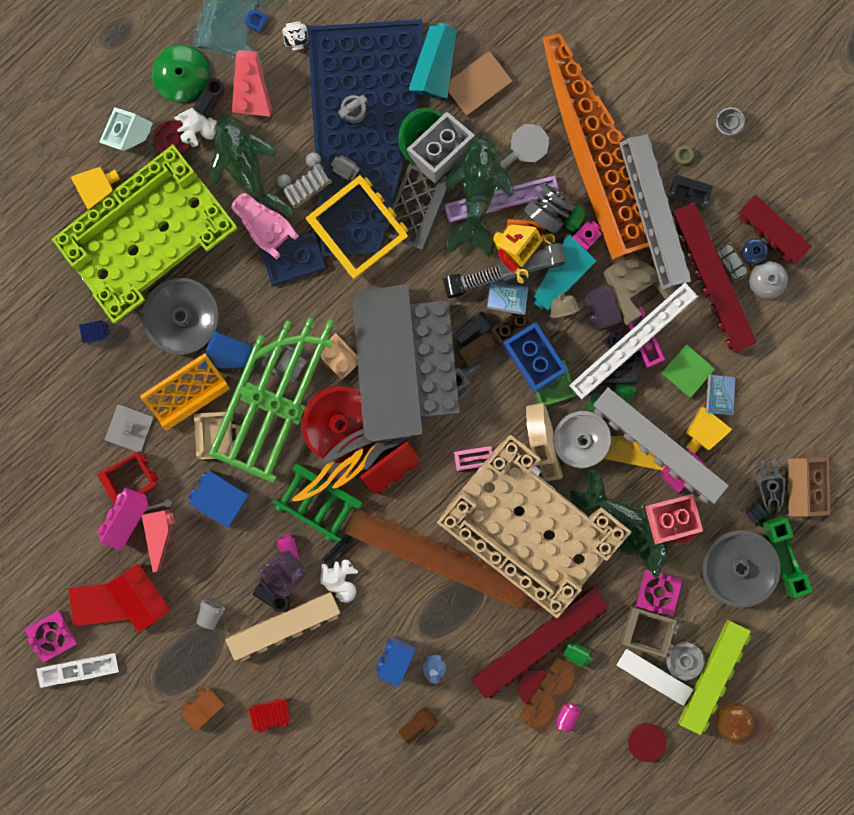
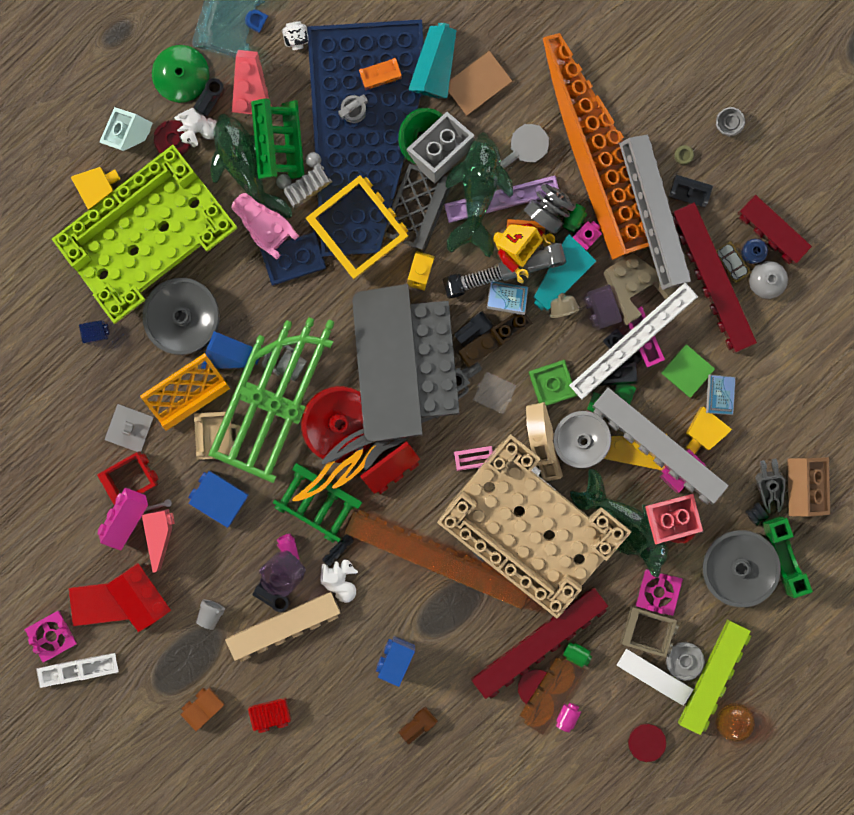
light nougat plate [321,333,358,380] -> none
dark grey brick [331,155,361,181] -> none
medium blue rock [423,655,446,684] -> none
blue brick [503,322,567,394] -> none
none -> green fence [251,98,304,179]
none -> orange hinge [359,58,402,91]
none -> yellow torso [407,251,435,291]
none -> clear piece [473,372,516,414]

